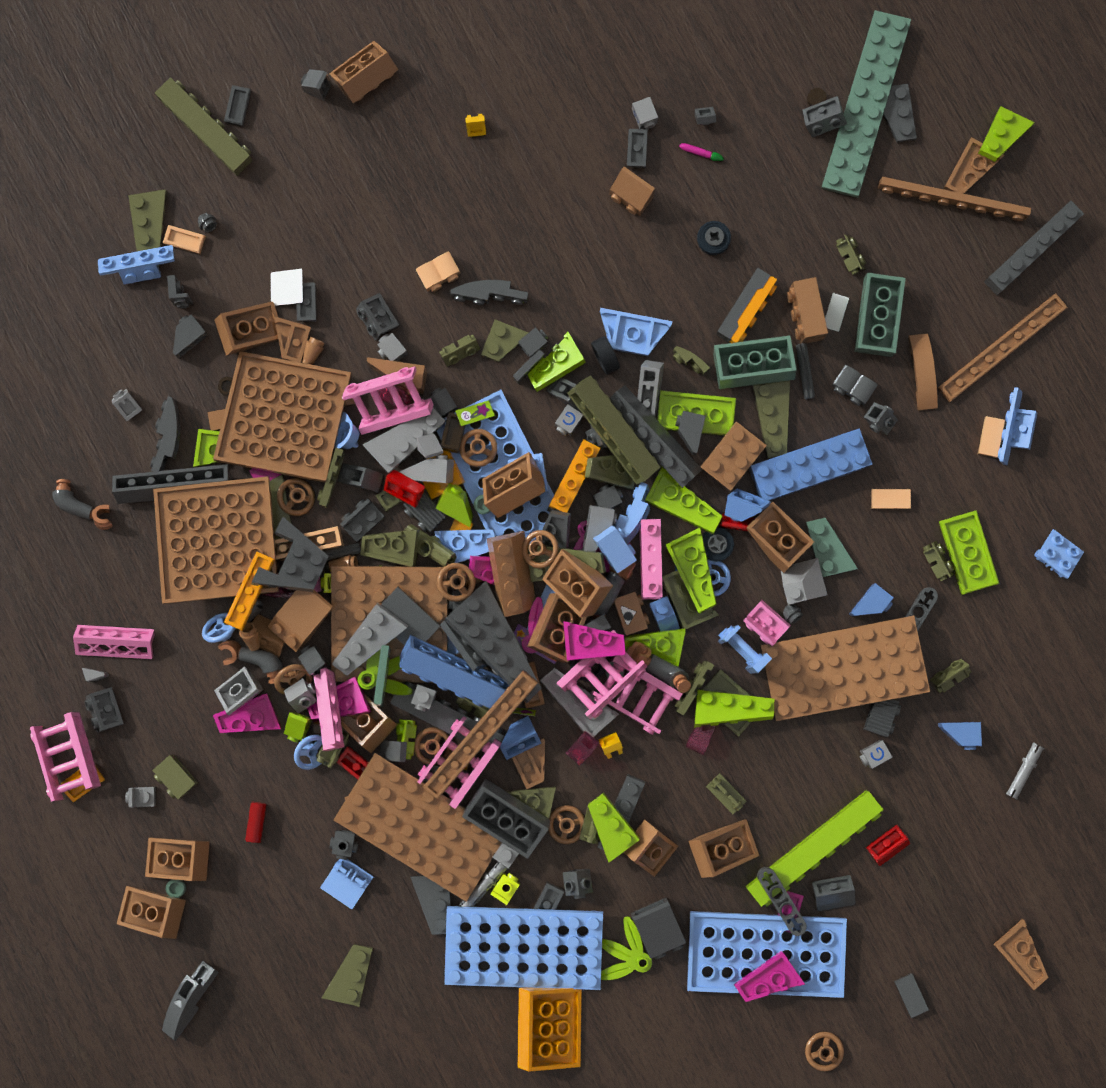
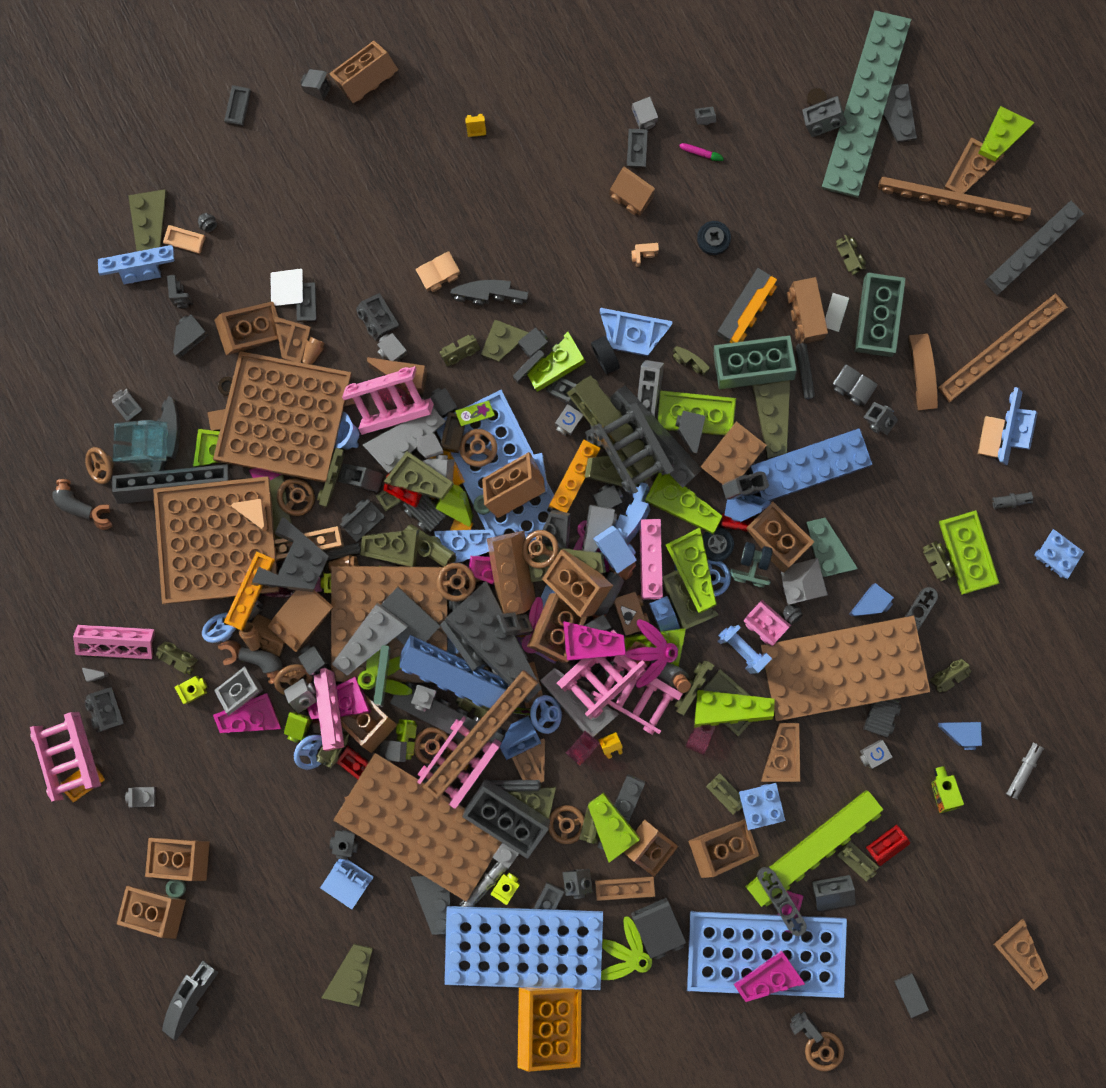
olive brick [152,754,199,799] -> none
olive brick [155,77,253,176] -> none
red brick [245,801,267,843] -> none
light nougat tile [871,489,911,509] -> none
none -> medium nougat piece [85,447,114,484]
none -> clear light blue piece [113,420,168,464]
none -> olive hinge [156,641,198,674]
none -> neon yellow brick [175,676,207,704]
none -> light nougat slope [231,499,268,531]
none -> olive wing [384,451,454,500]
none -> dark grey axle [489,780,541,791]
none -> dark grey slope [497,612,533,636]
none -> light blue piece [530,695,562,734]
none -> dark grey fence [592,402,674,494]
none -> medium nougat plate [595,876,655,901]
none -> dark pink plant [625,619,678,688]
none -> light nougat bracket [631,243,659,267]
none -> dark grey brick [722,472,769,500]
none -> plate [730,542,773,588]
none -> light blue hinge [739,783,785,830]
none -> medium nougat wing [761,723,800,782]
none -> dark grey bracket [790,1012,823,1043]
none -> olive hinge [837,841,879,882]
none -> lime torso [931,766,964,813]
none -> dark grey pin [992,492,1033,510]

